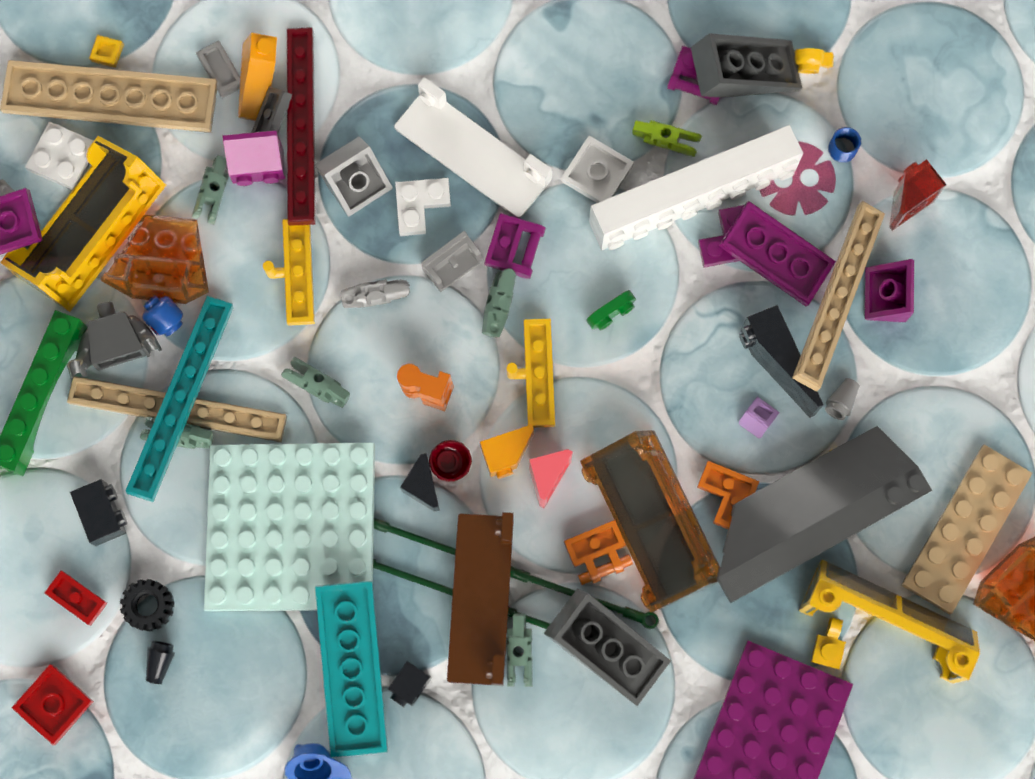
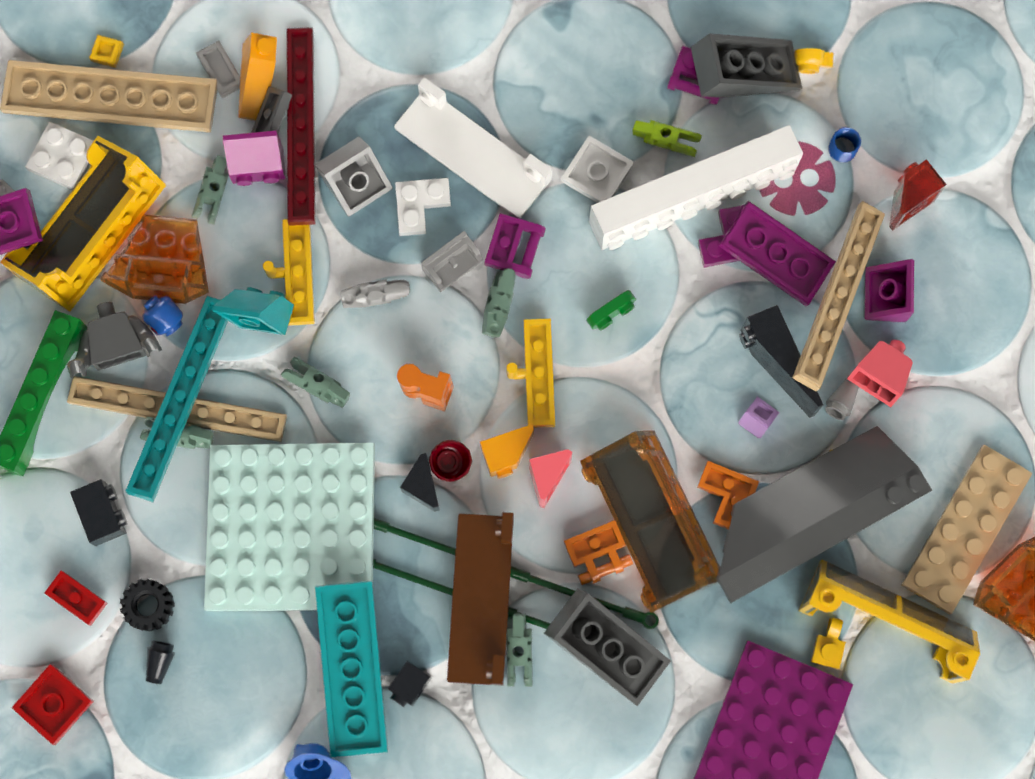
none -> teal slope [212,287,294,335]
none -> coral torso [847,340,913,407]

